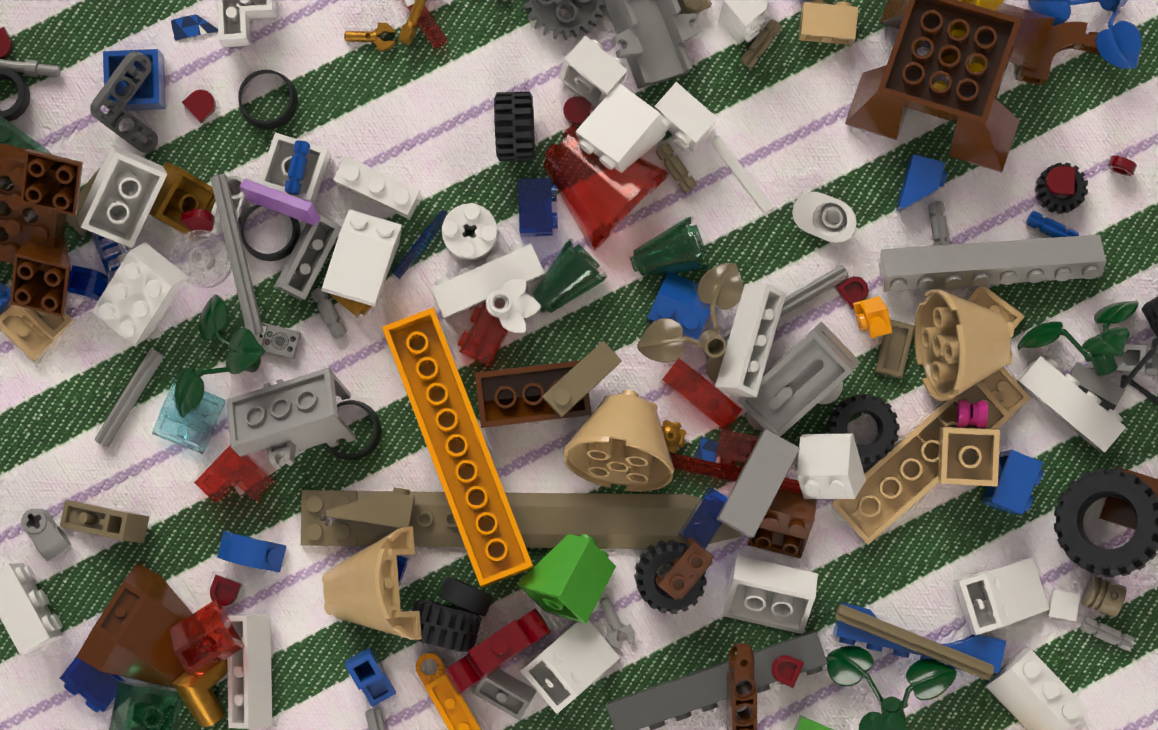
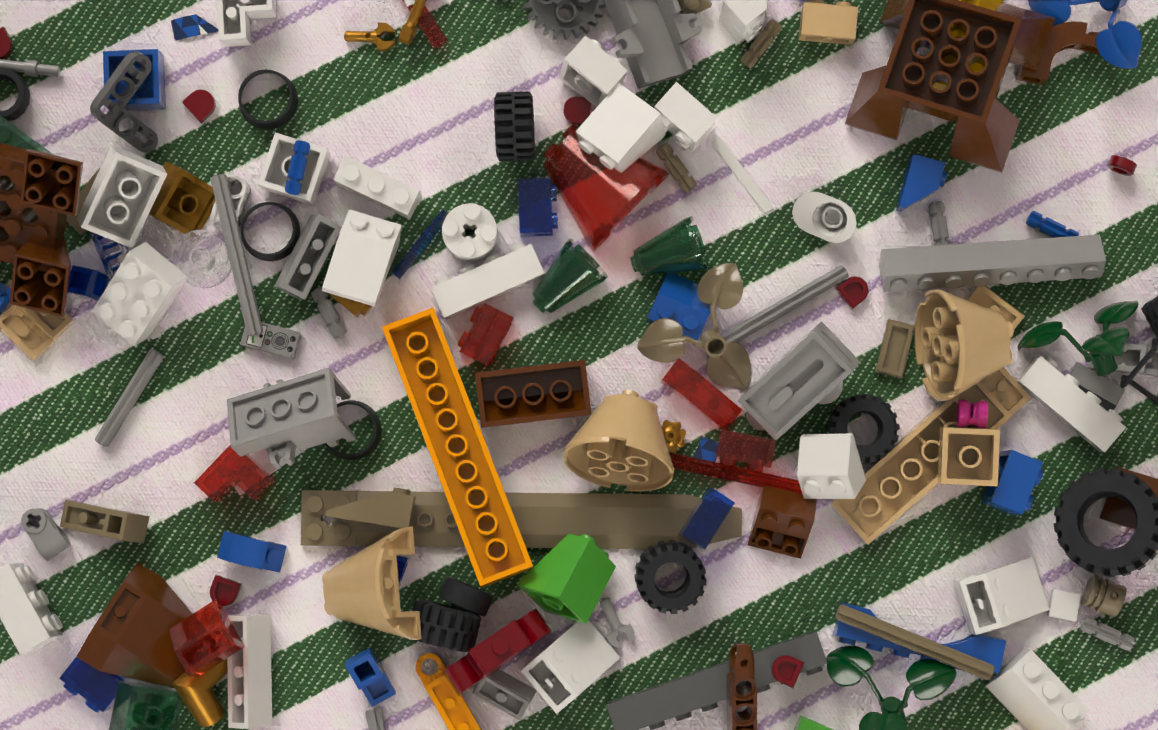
clear light blue slope [152,379,226,454] -> none
dark green plant [174,294,266,418] -> none
dark red tile [180,209,215,236] -> none
medium lavender tile [239,179,321,226] -> none
white plate [486,278,541,333] -> none
dark tan slope [542,341,622,418] -> none
reddish brown window [655,537,715,600] -> none
white brick [715,283,786,397] -> none
light grey piece [717,429,800,538] -> none
white slope [722,555,818,634] -> none
light orange brick [853,296,892,338] -> none
black tyre [1035,162,1088,214] -> none
dark red tile [1045,166,1075,196] -> none

